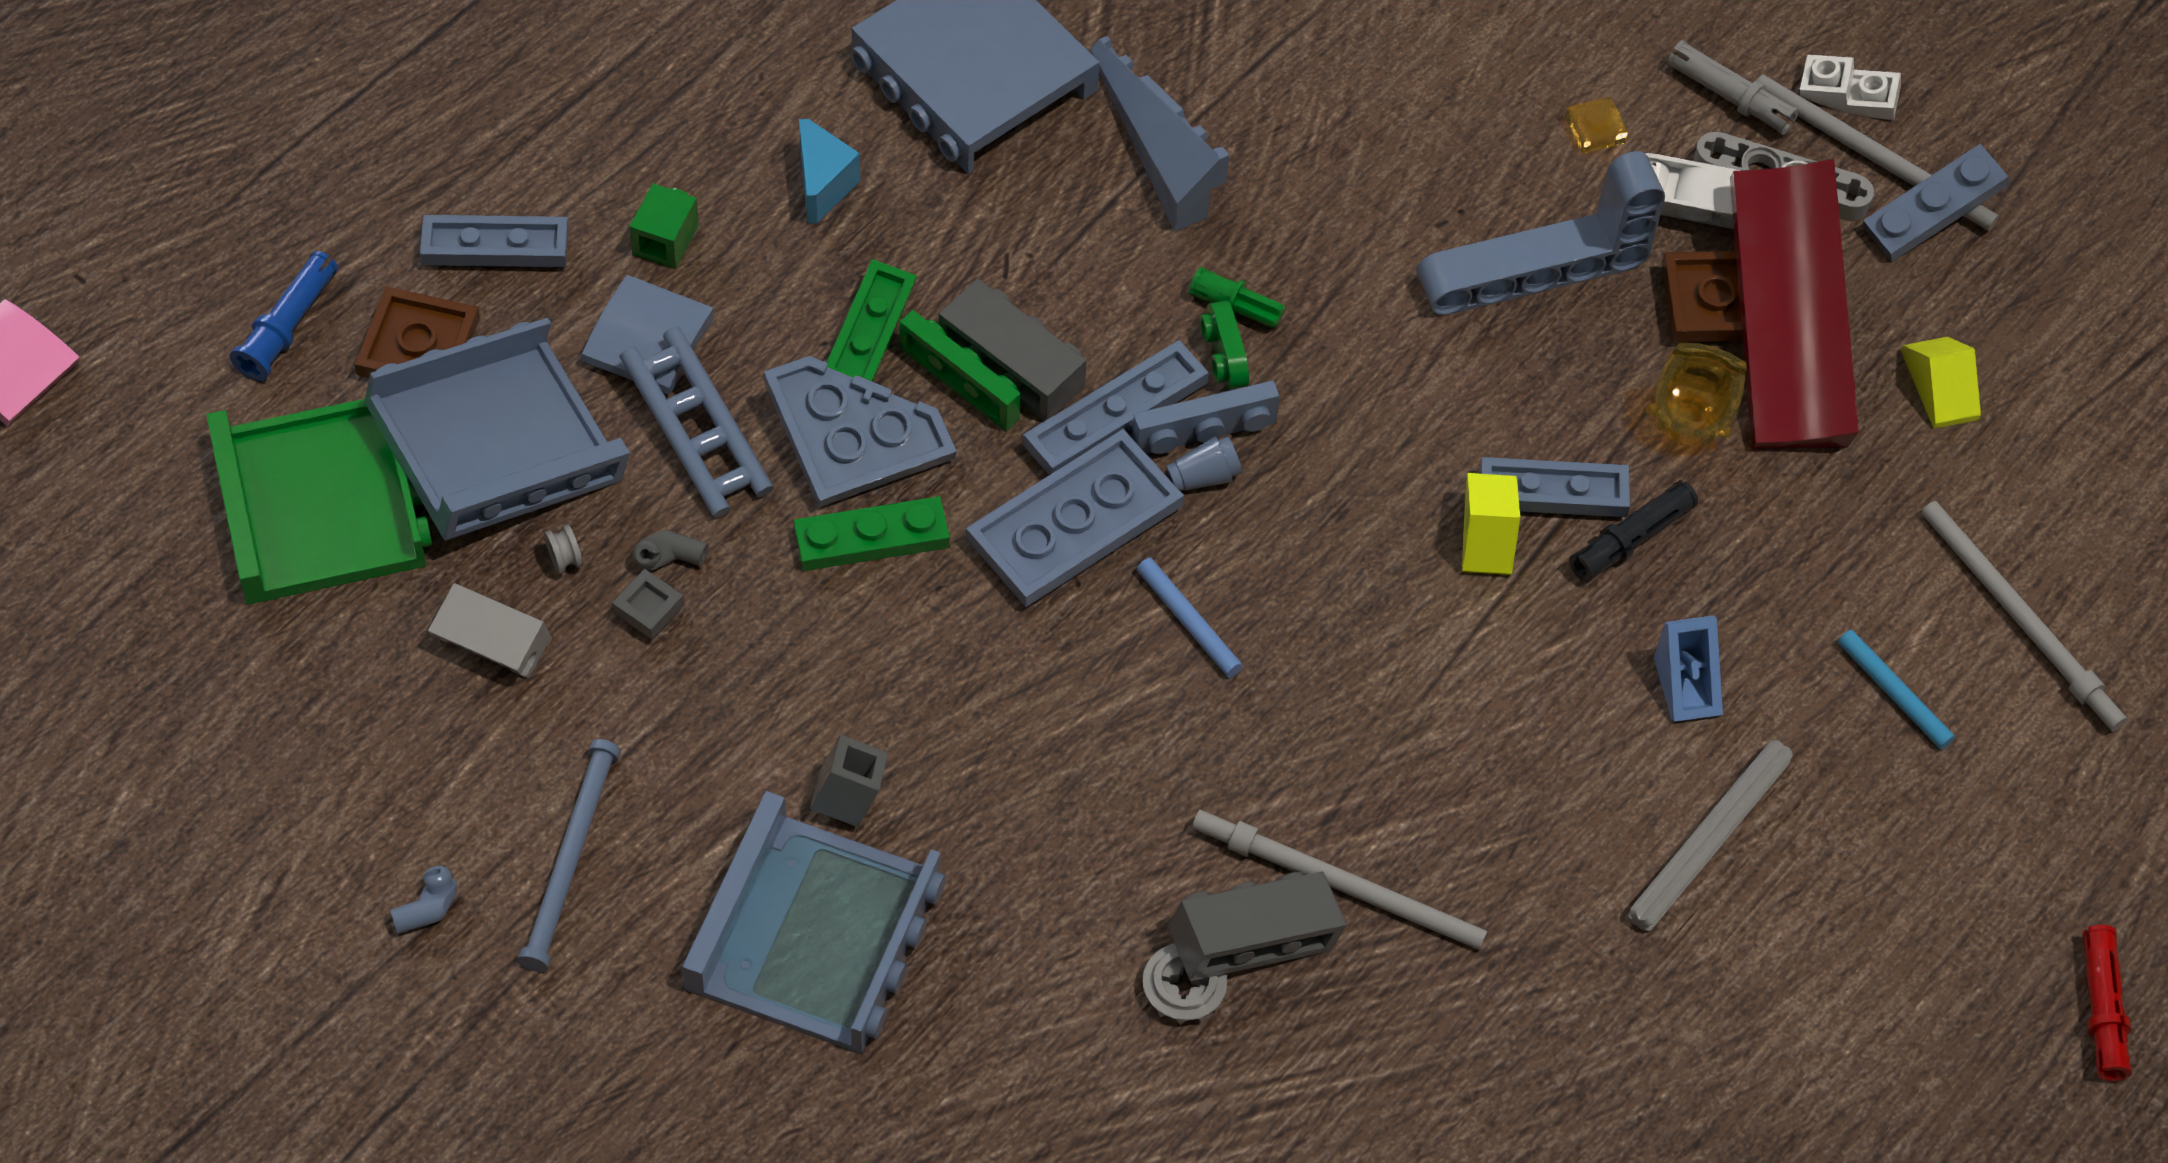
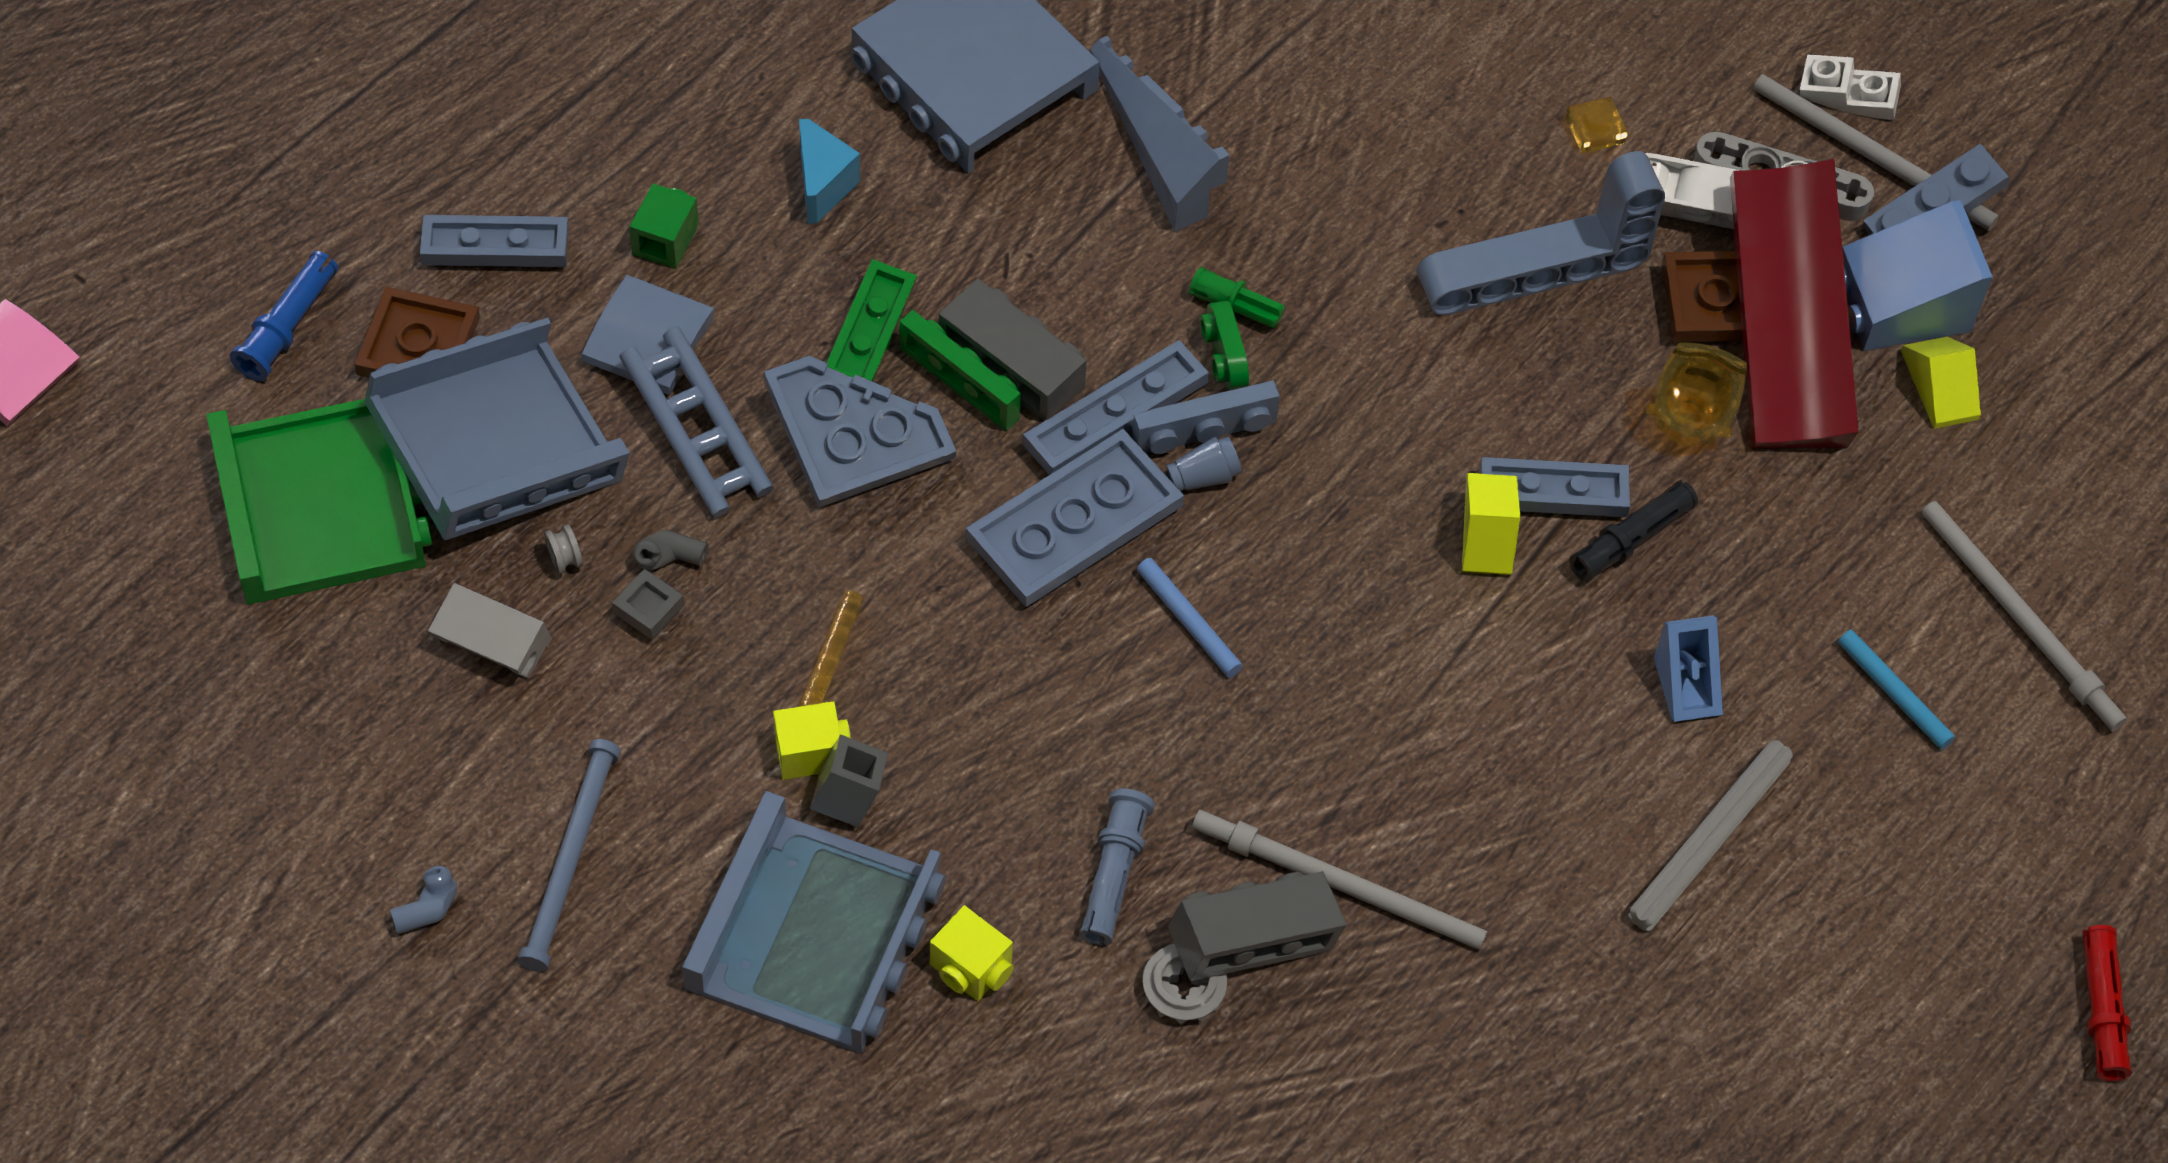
green plate [794,496,950,571] -> none
light grey pin [1667,40,1799,135] -> none
none -> neon yellow brick [773,701,851,780]
none -> clear yellow bar [799,590,863,707]
none -> neon yellow brick [930,905,1014,1001]
none -> sand blue pin [1079,788,1155,946]
none -> medium blue slope [1842,200,1993,351]

